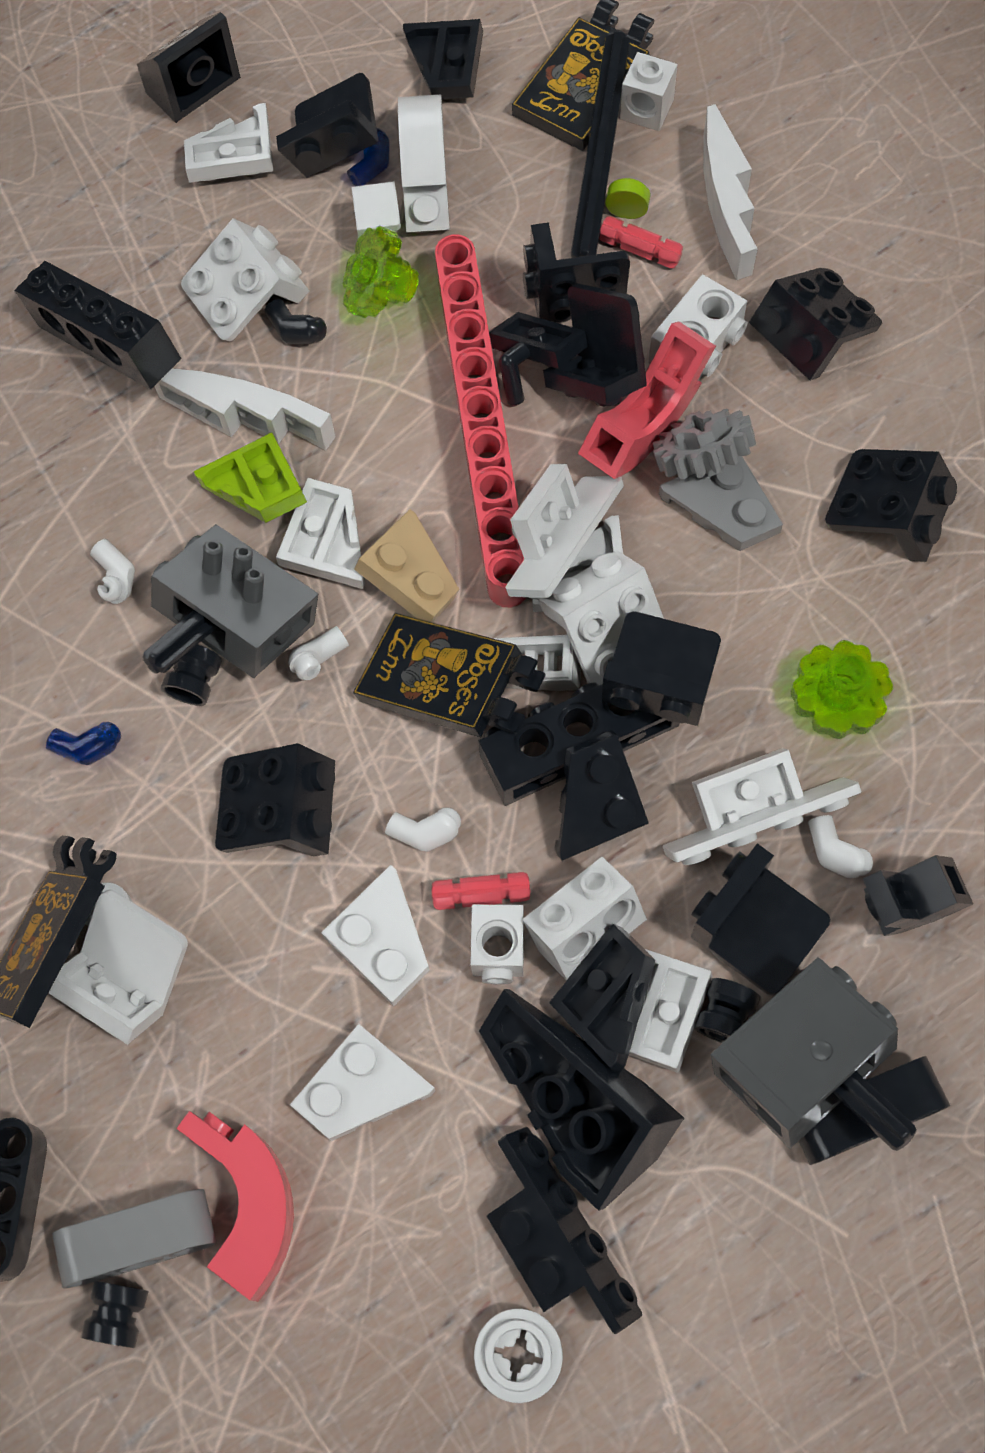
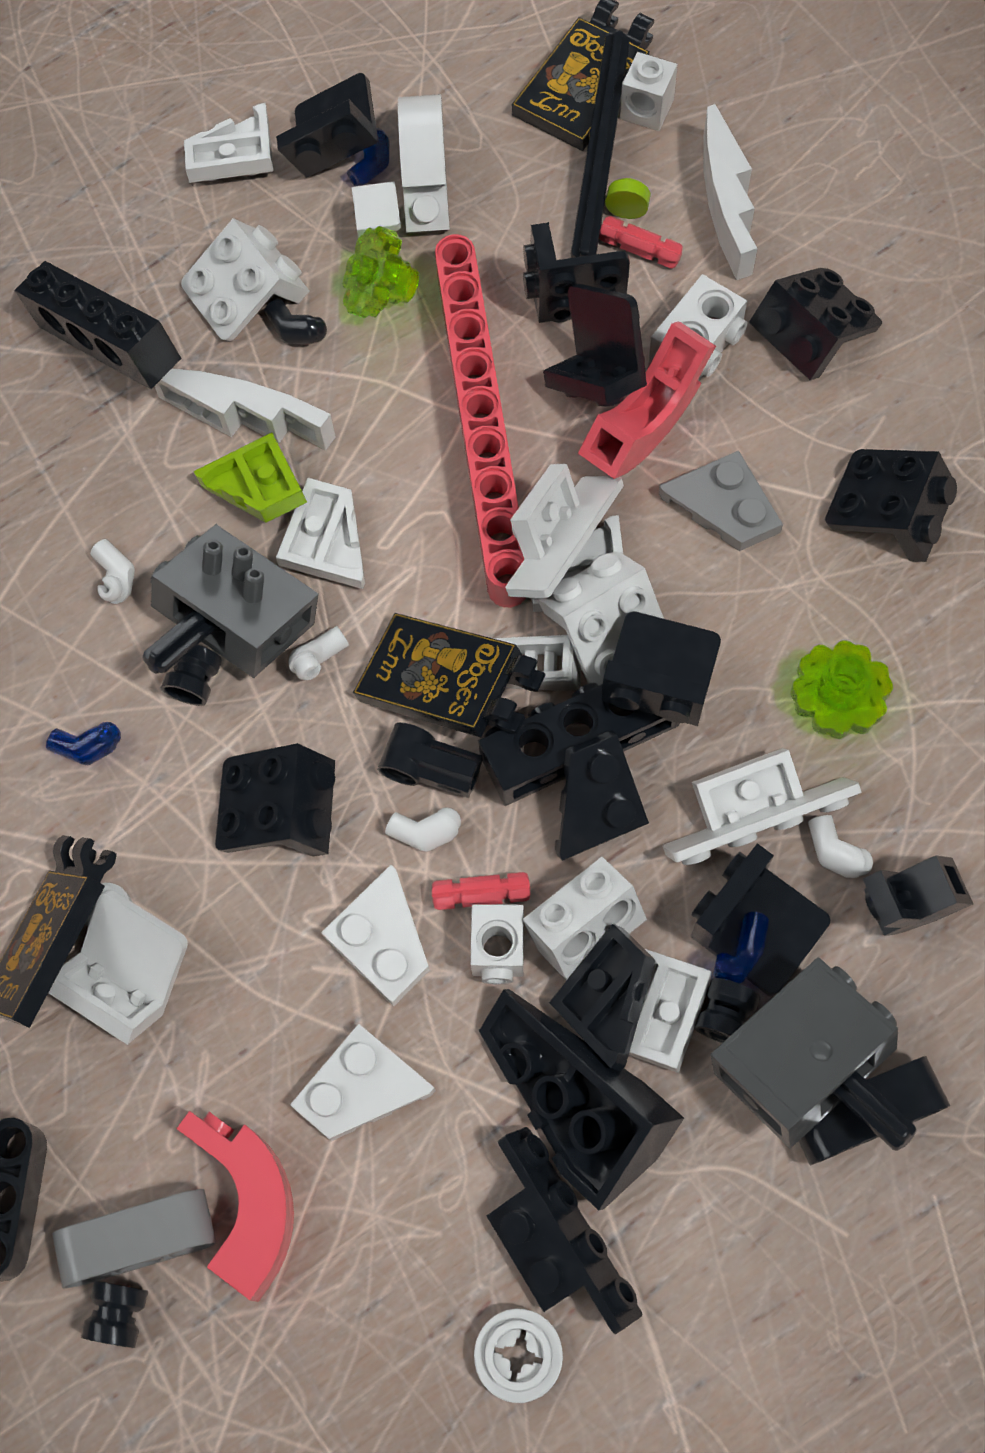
black slope [137,12,241,123] -> none
tan wing [354,509,460,623] -> none
black wing [403,19,484,99] -> none
black plate [489,312,588,405] -> none
light grey gear [653,409,756,480] -> none
none -> black piece [377,722,483,798]
none -> clear blue arm [713,912,769,984]

